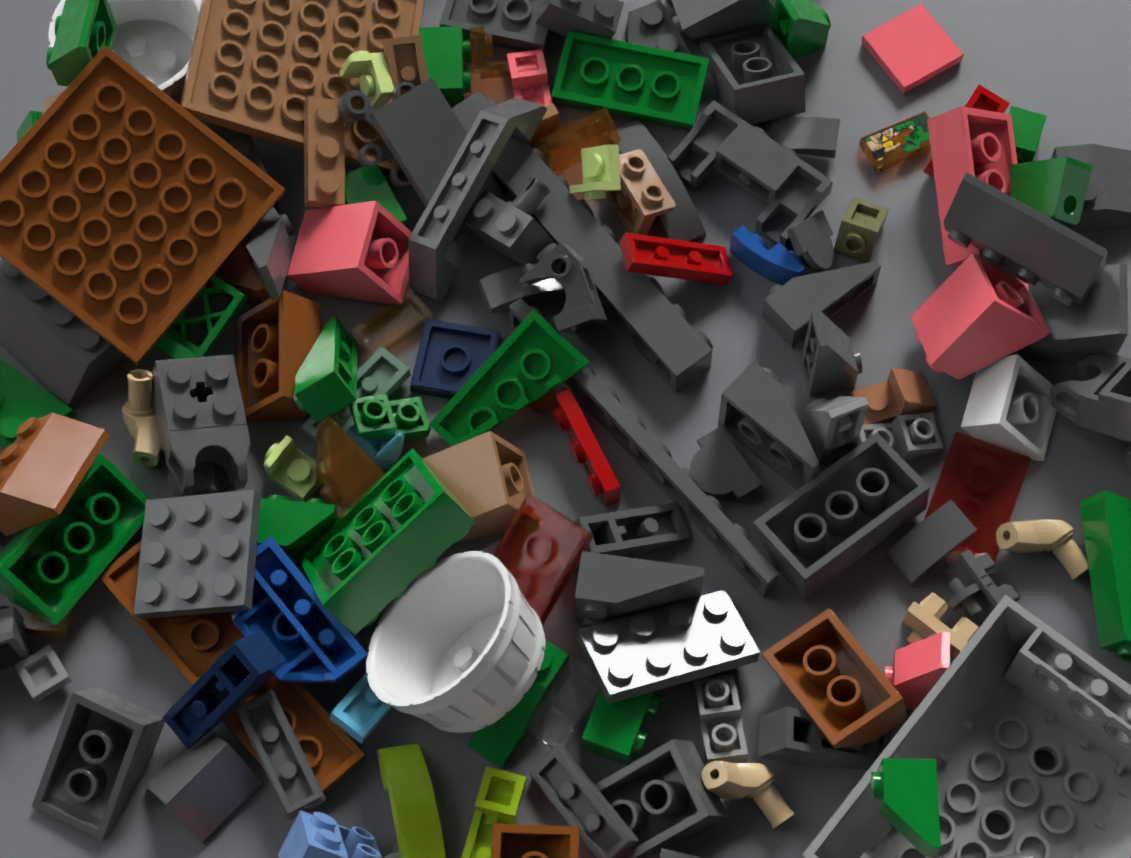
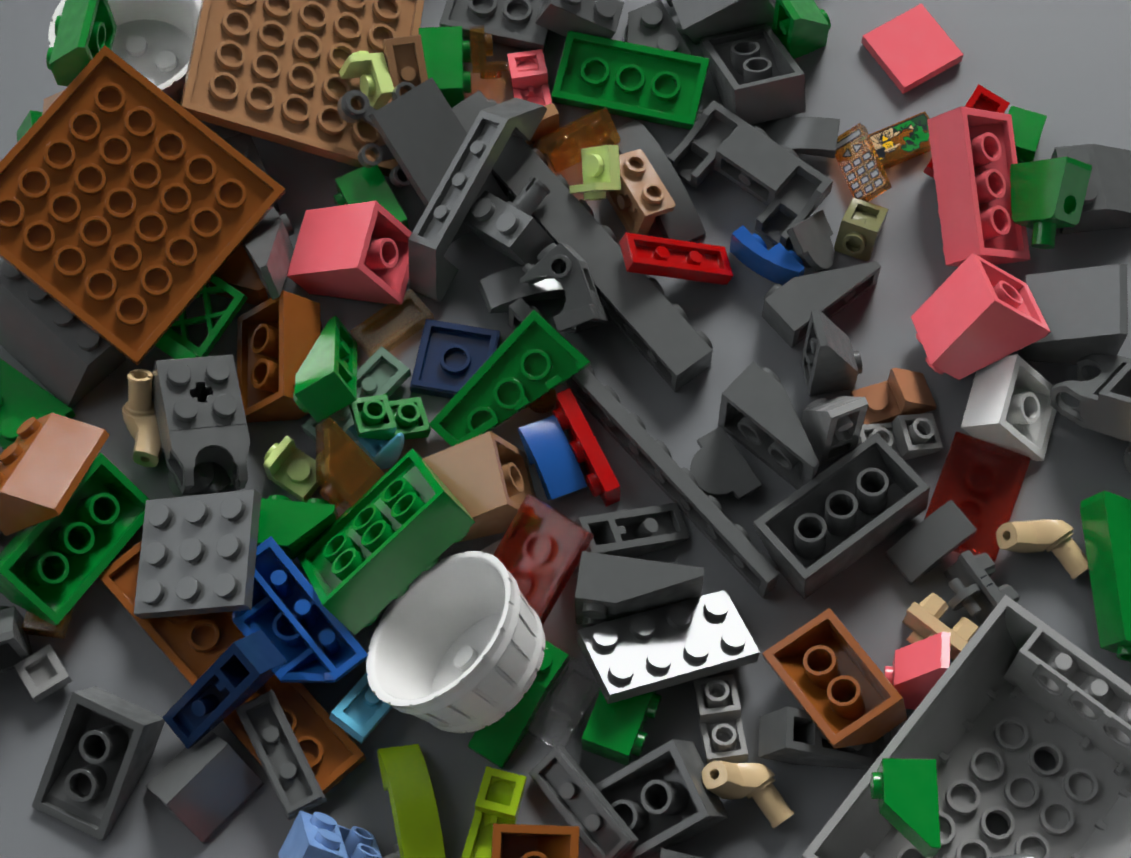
medium nougat plate [304,96,345,208] -> none
dark grey slope [944,173,1108,306] -> none
none -> blue slope [517,415,587,501]
none -> clear orange tile [835,123,892,202]

